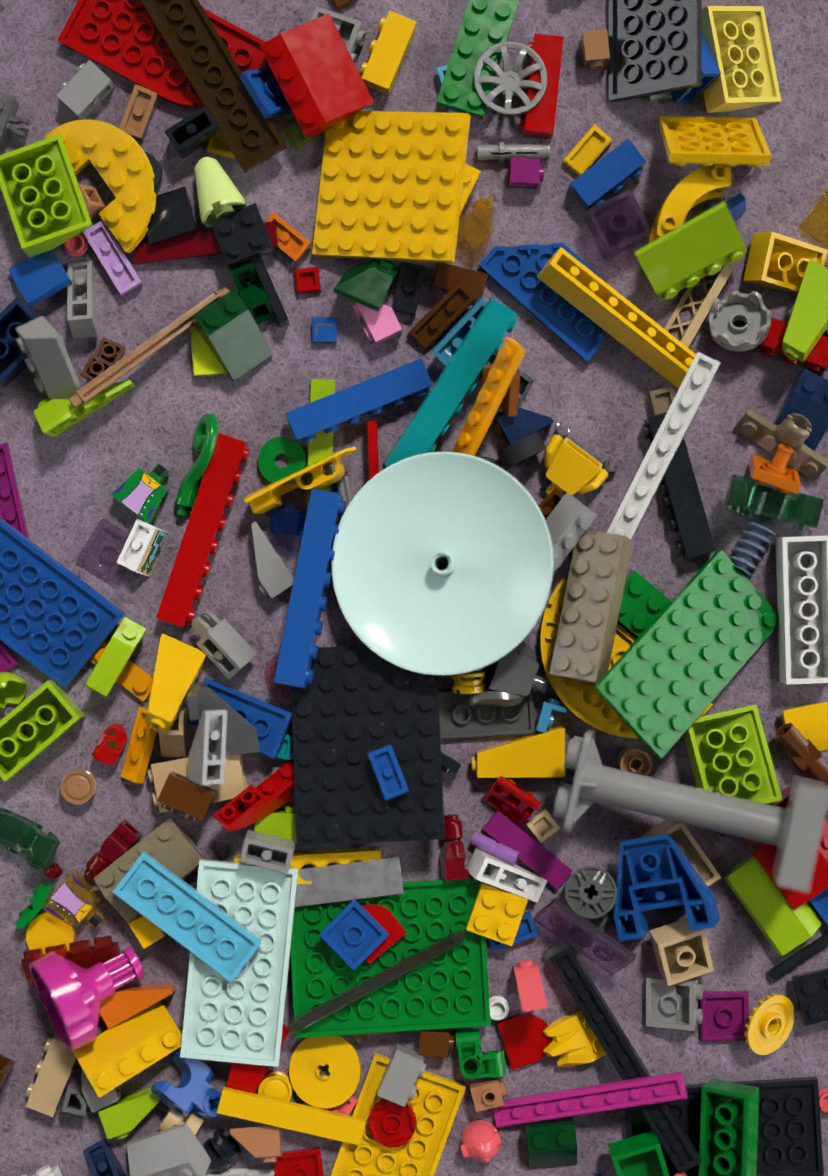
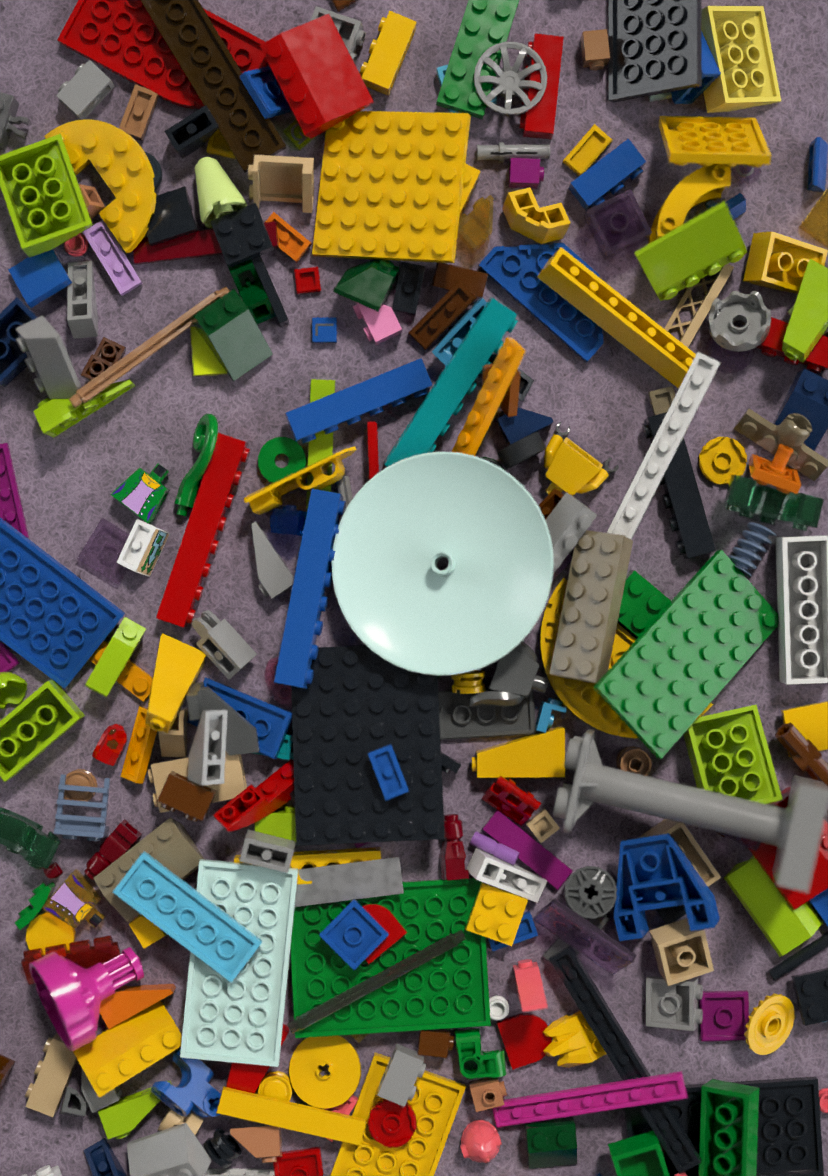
none -> sand blue plate [54,774,110,841]
none -> tan panel [248,155,314,213]
none -> yellow brick [502,187,571,244]
none -> yellow tile [698,437,747,485]
none -> blue slope [807,137,828,192]

